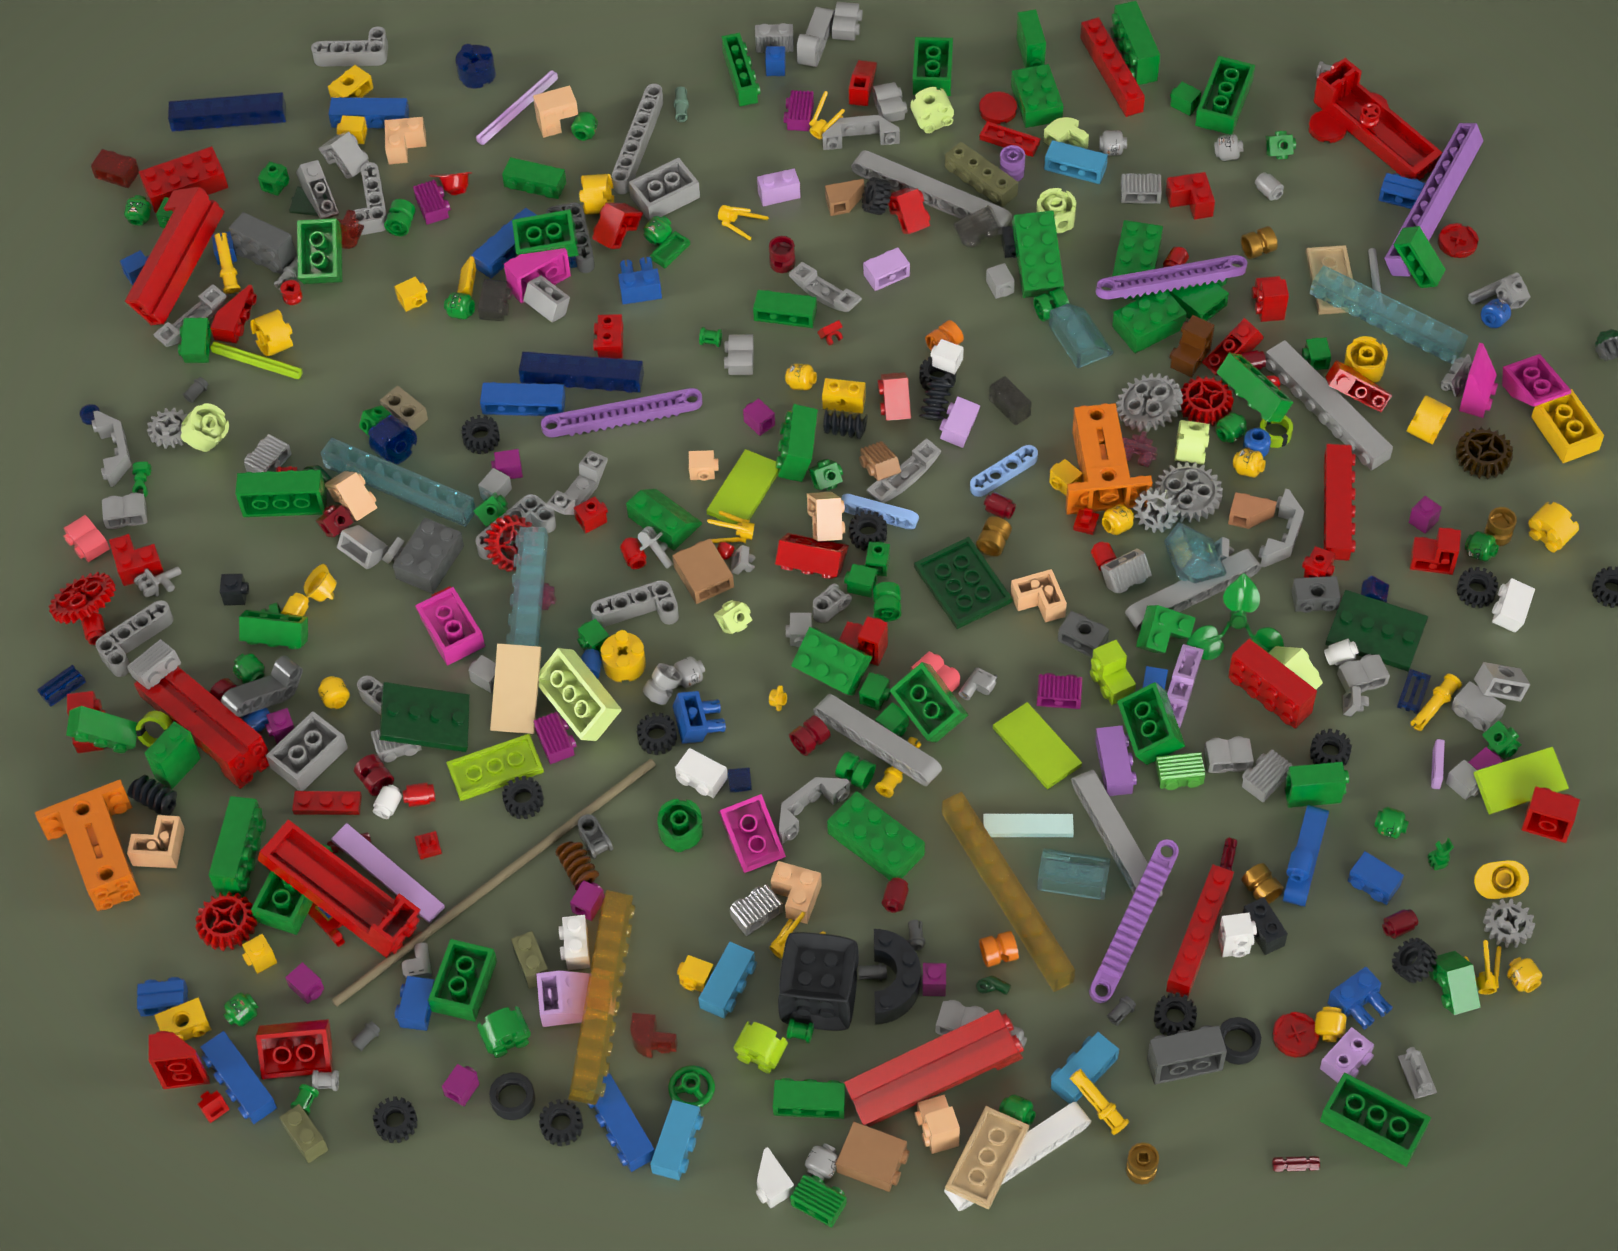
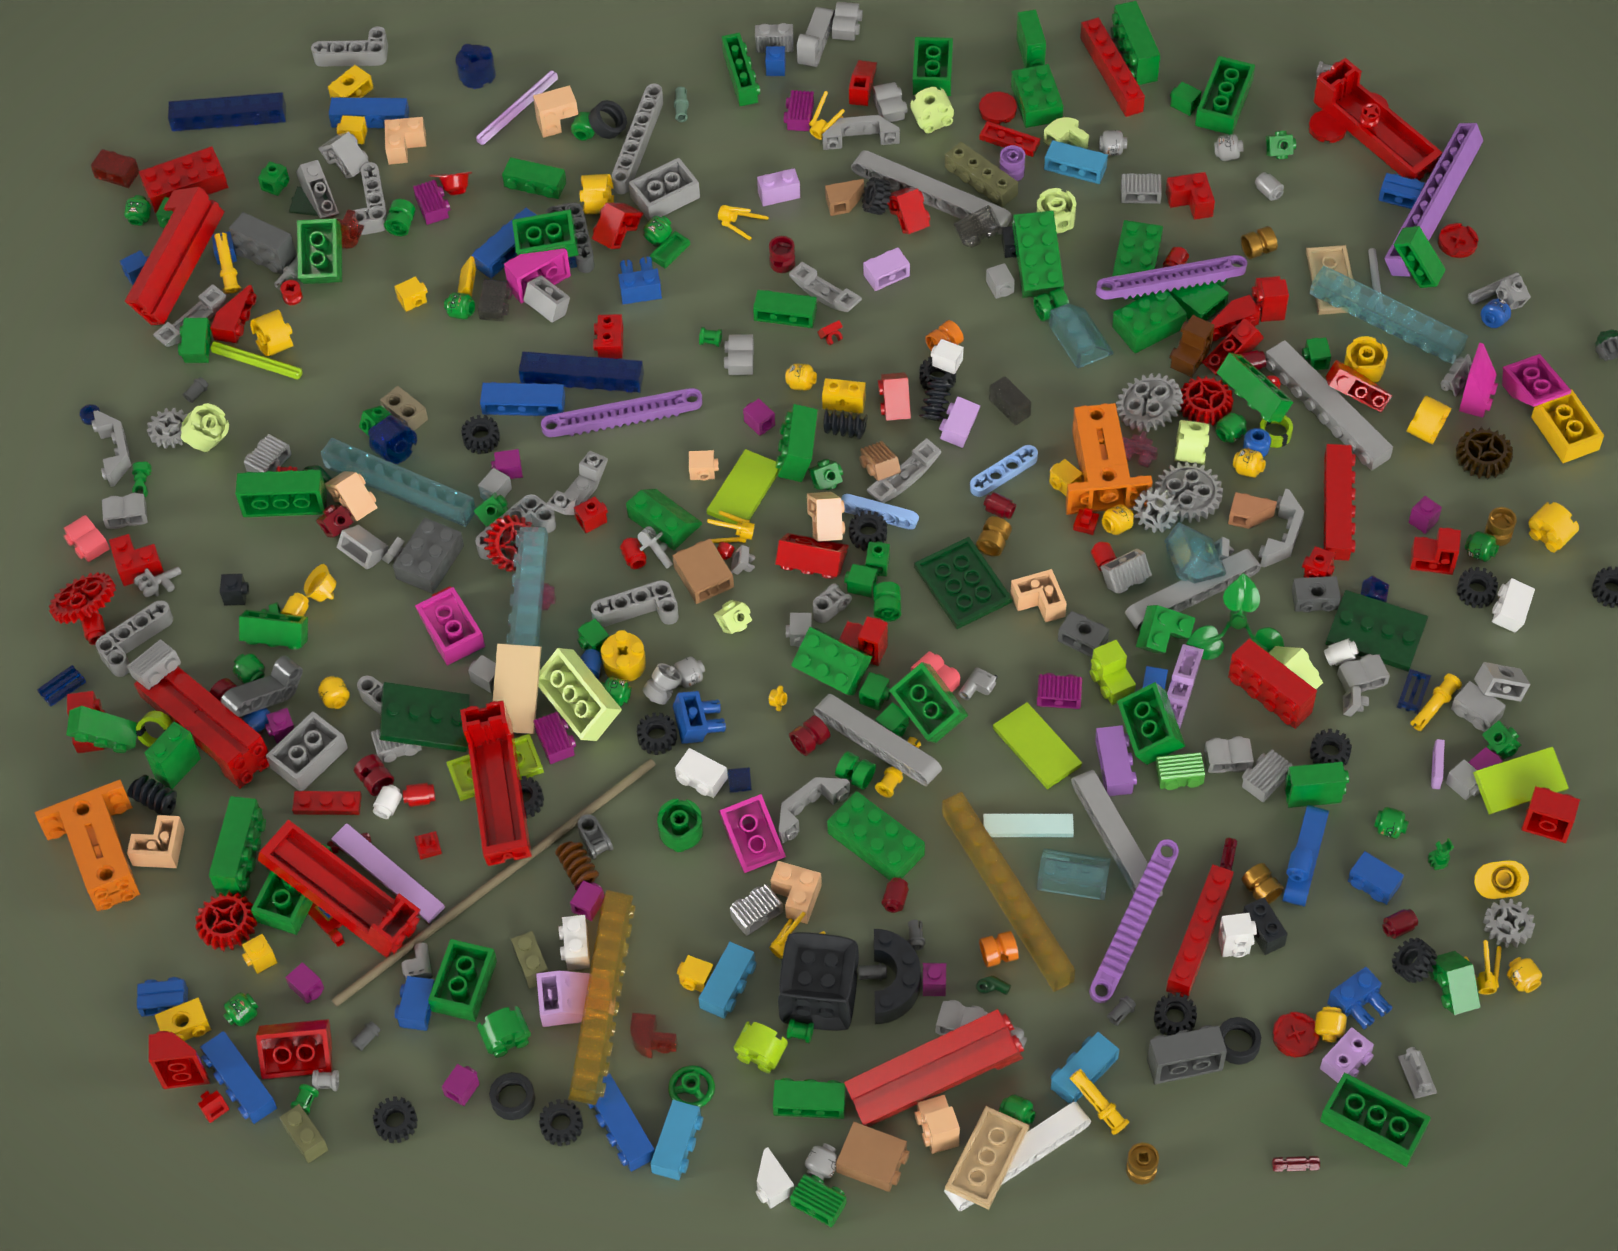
none -> red brick [460,700,532,866]
none -> black tyre [589,100,627,139]
none -> green head [601,677,632,707]
none -> red slope [1211,295,1261,341]

